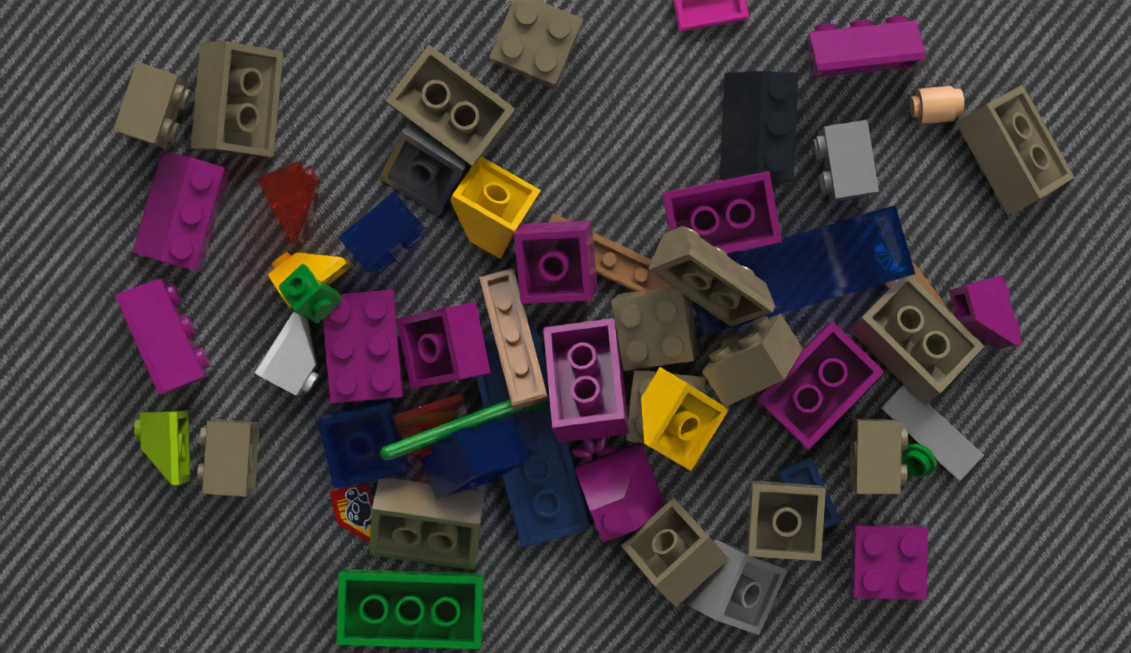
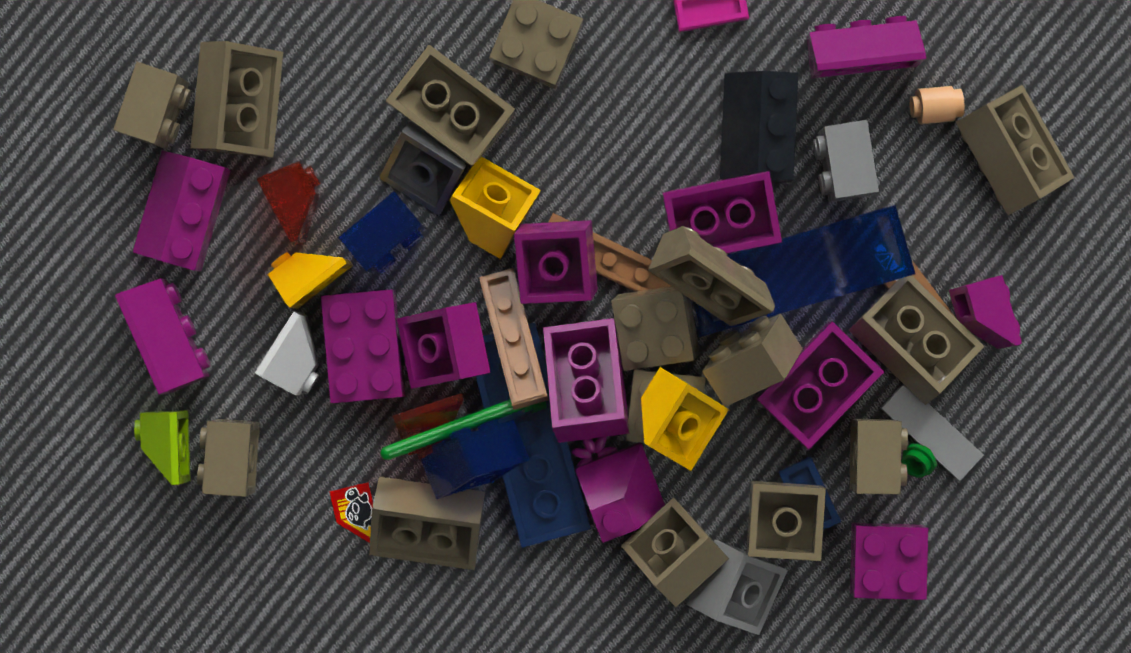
green bracket [279,264,343,324] -> none
clear blue brick [317,398,410,489] -> none
green brick [336,569,485,649] -> none

